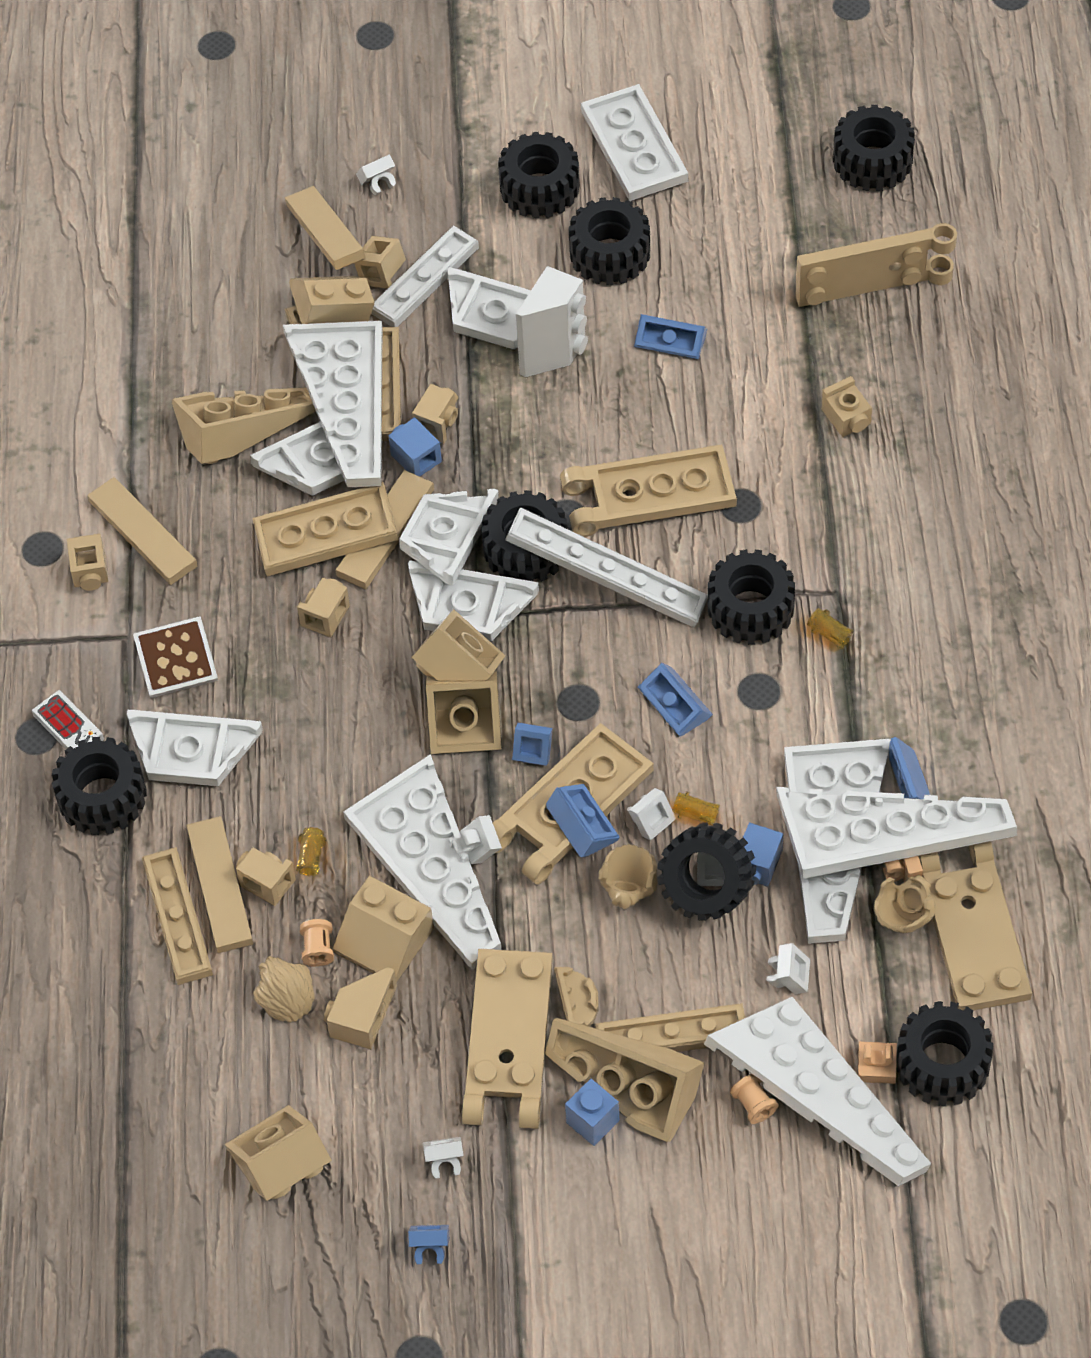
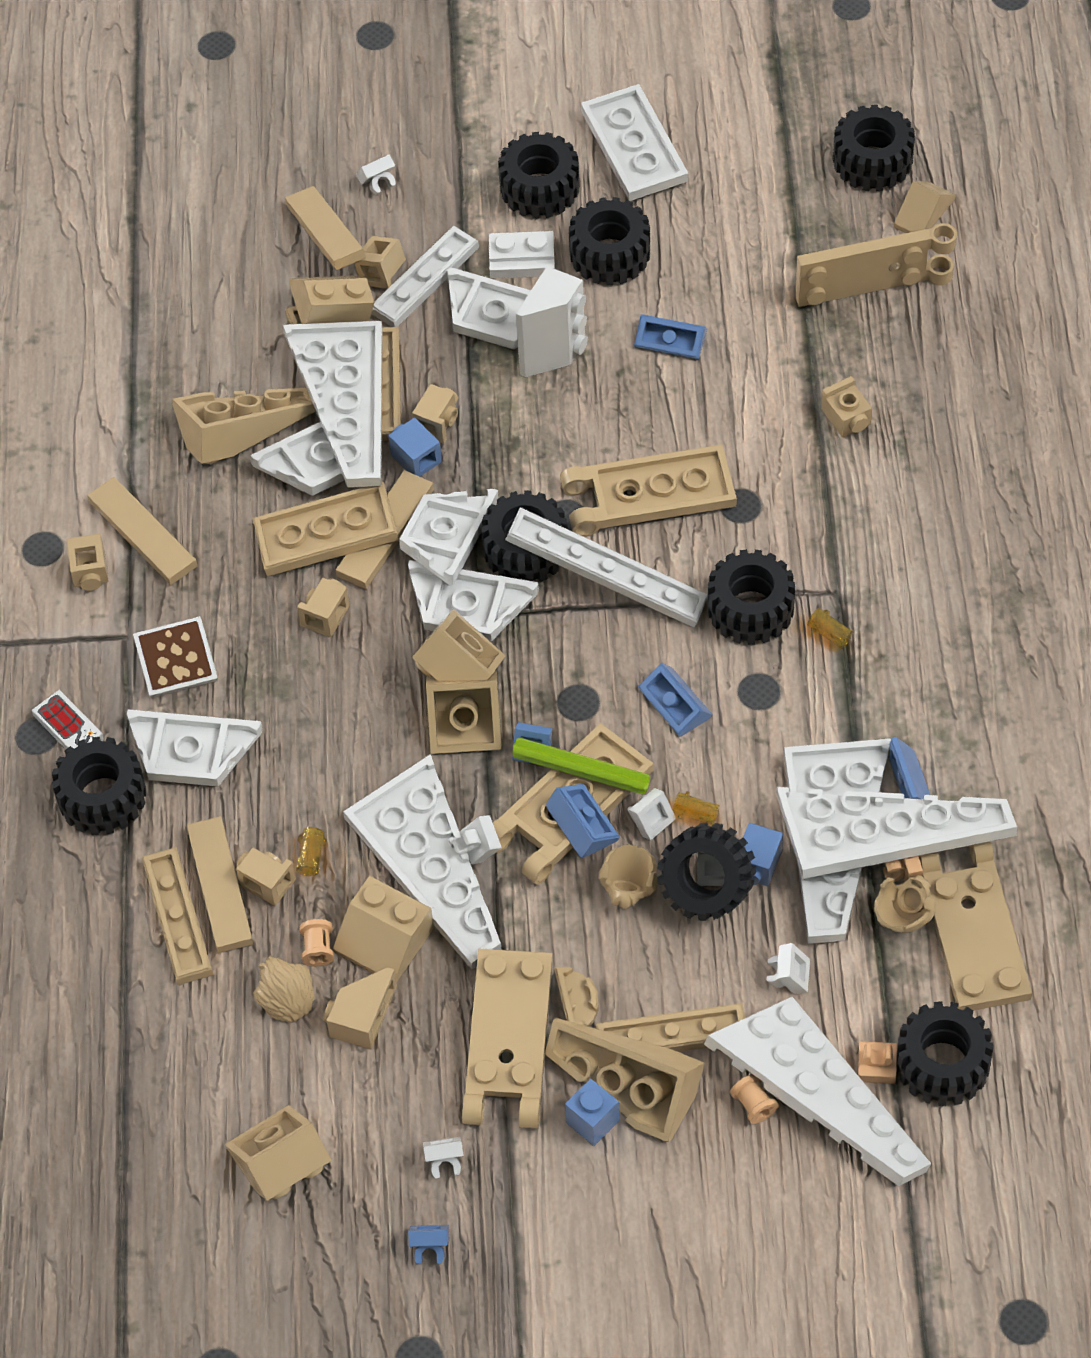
none -> white plate [489,231,555,278]
none -> lime axle [512,738,650,794]
none -> tan slope [894,181,955,233]

